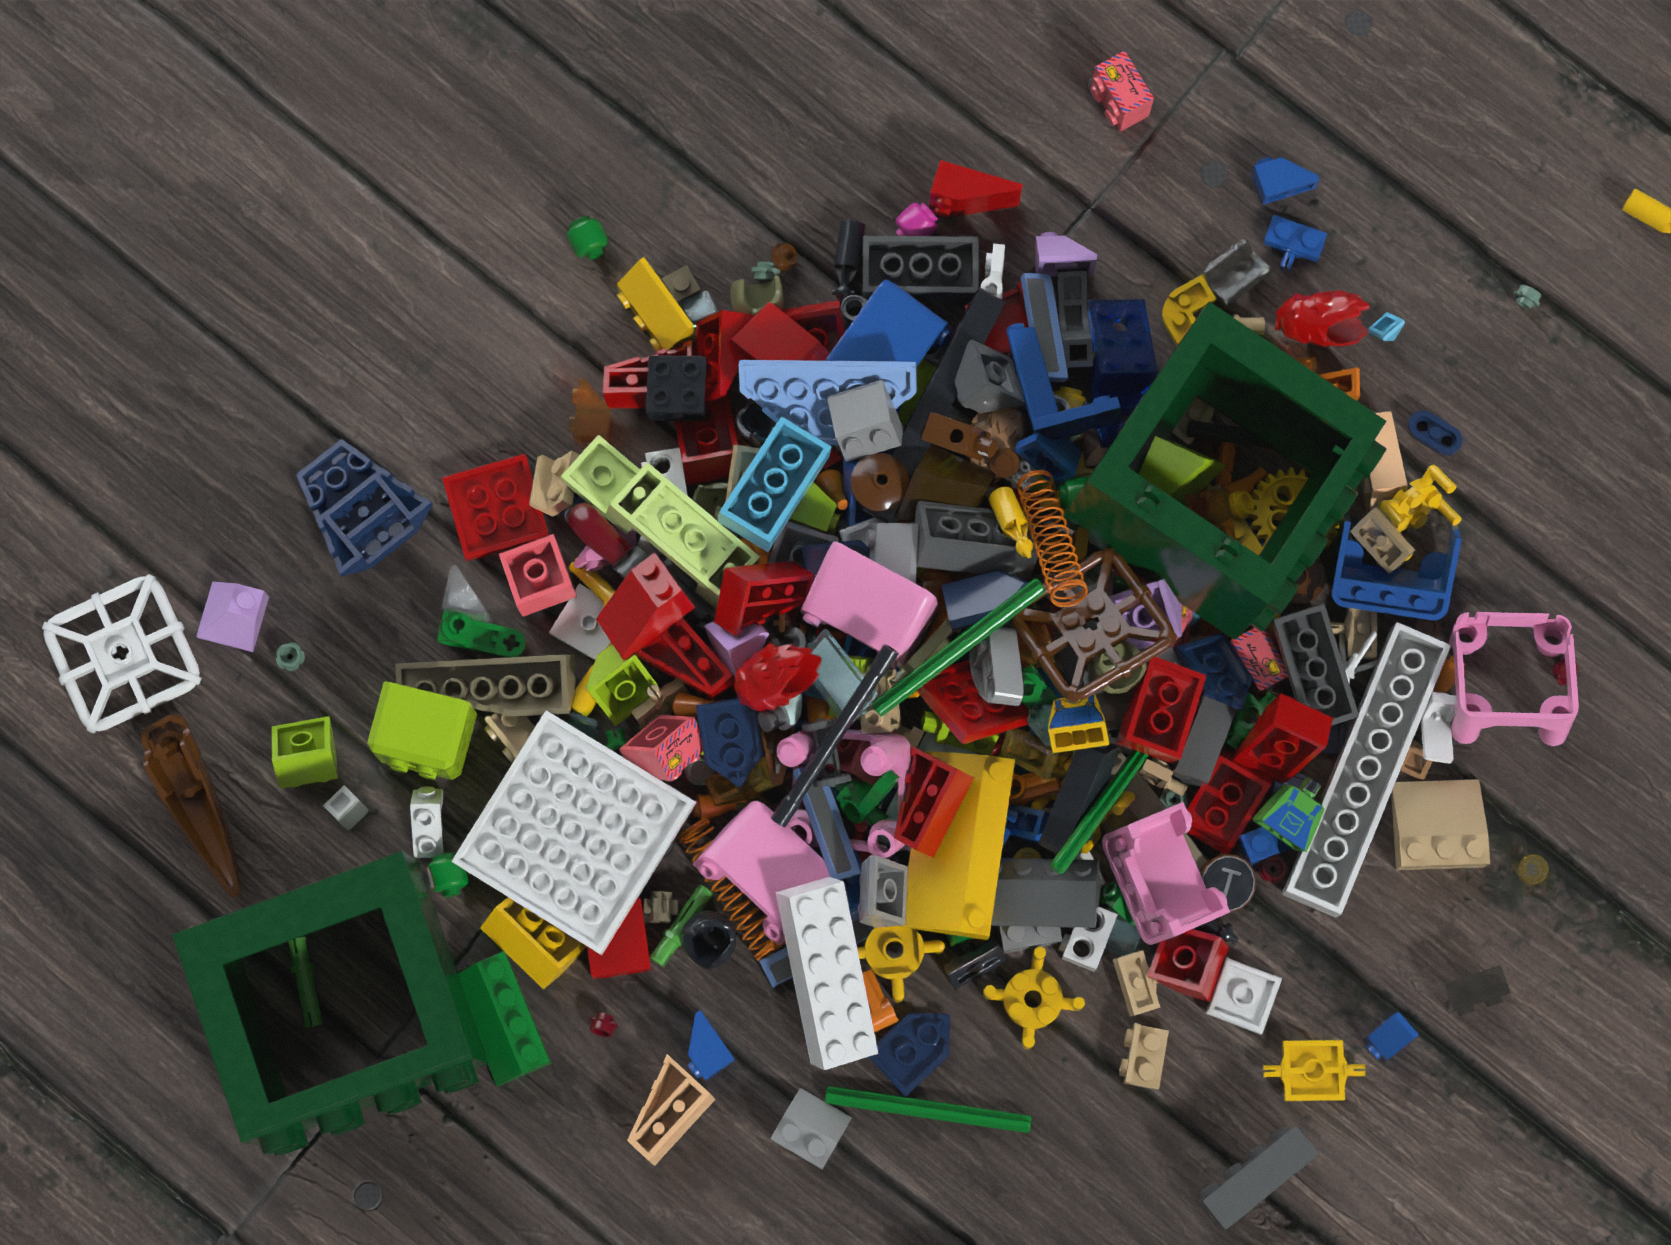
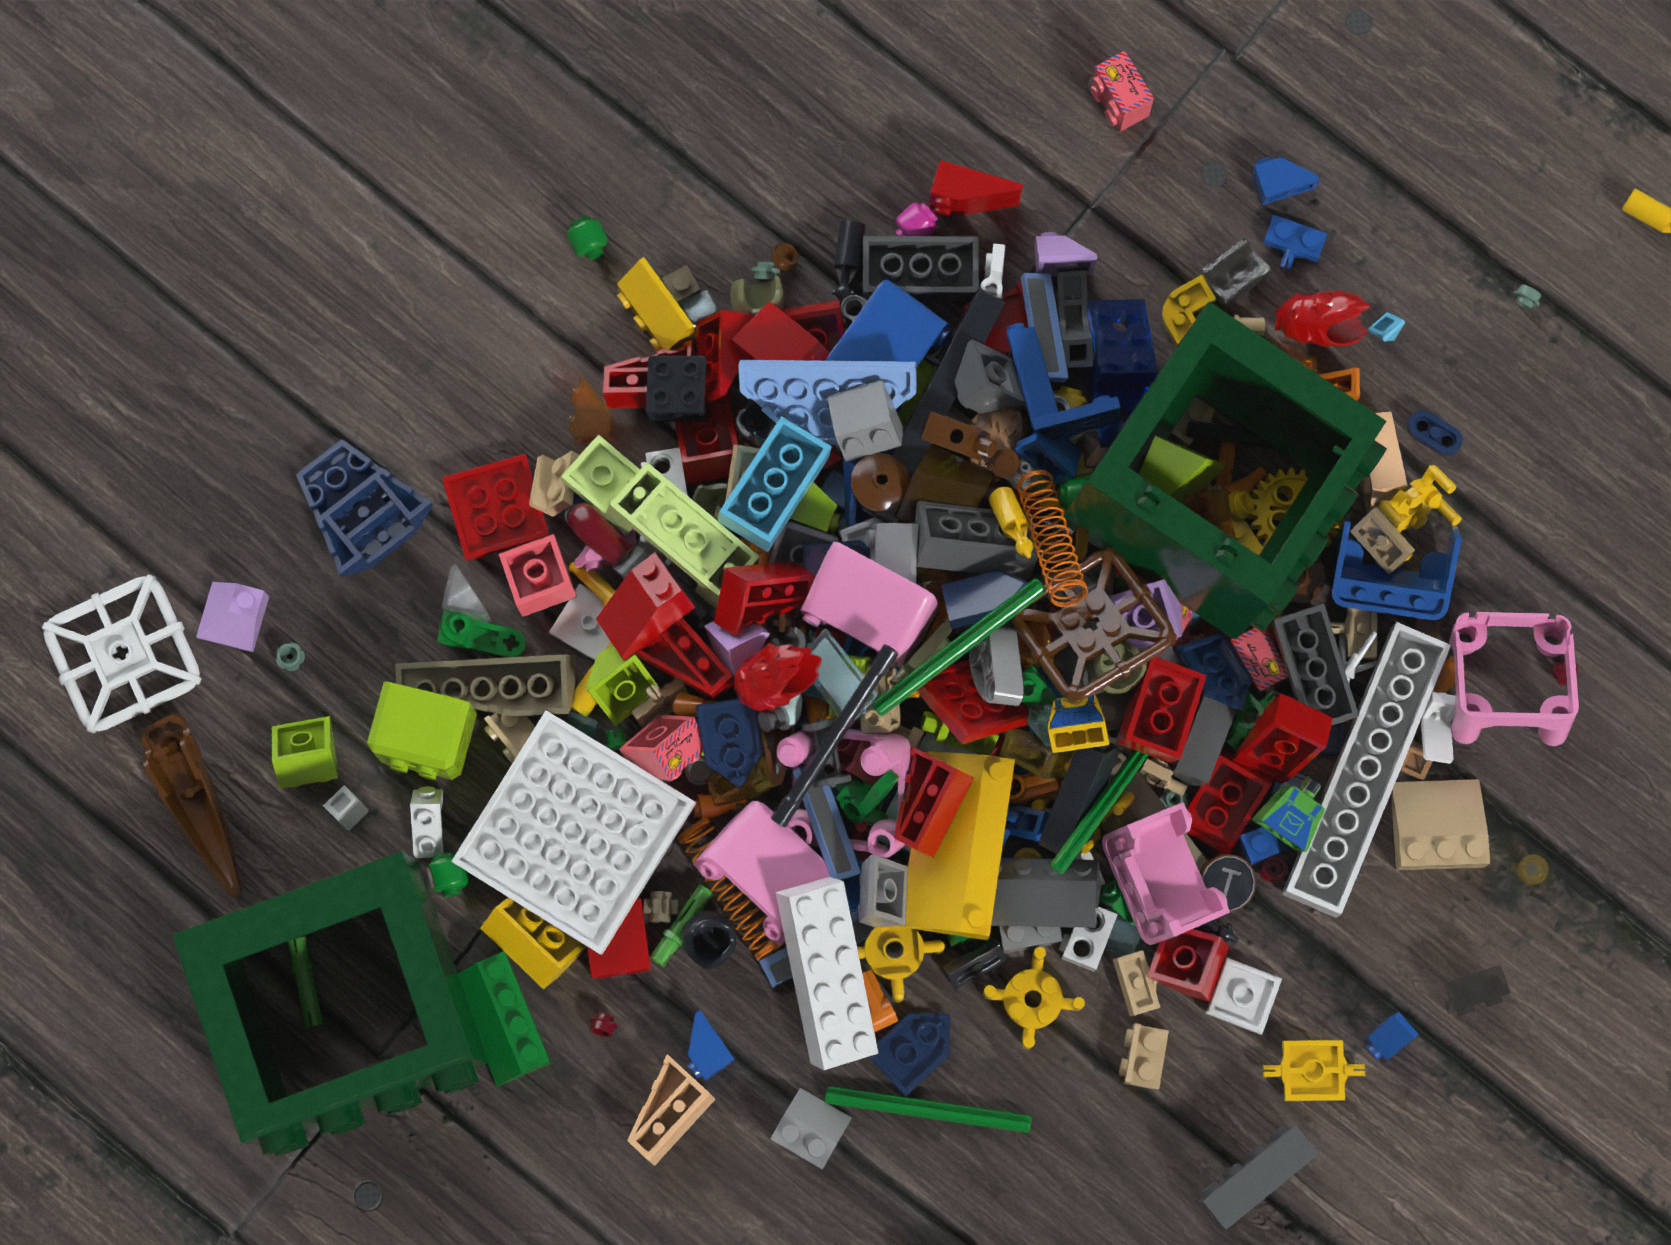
orange cone [815,469,849,510] -> none

